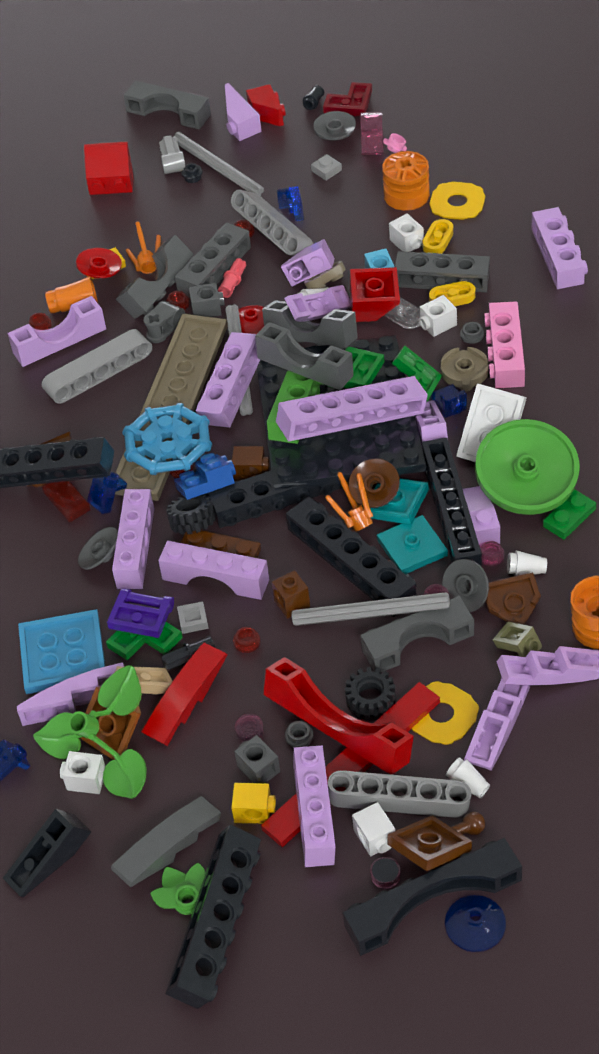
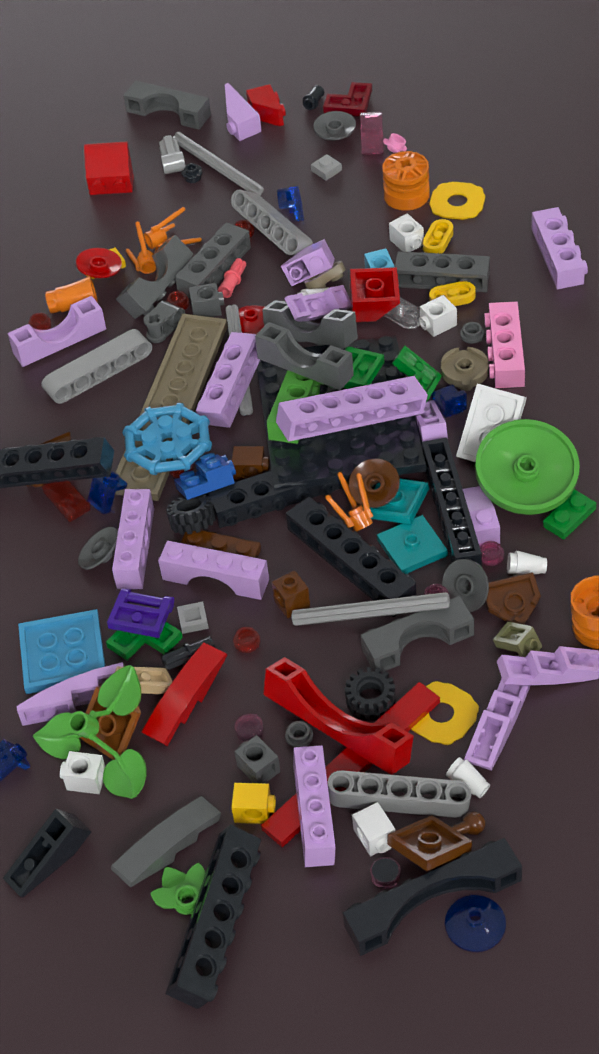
none -> orange plant [144,207,202,249]

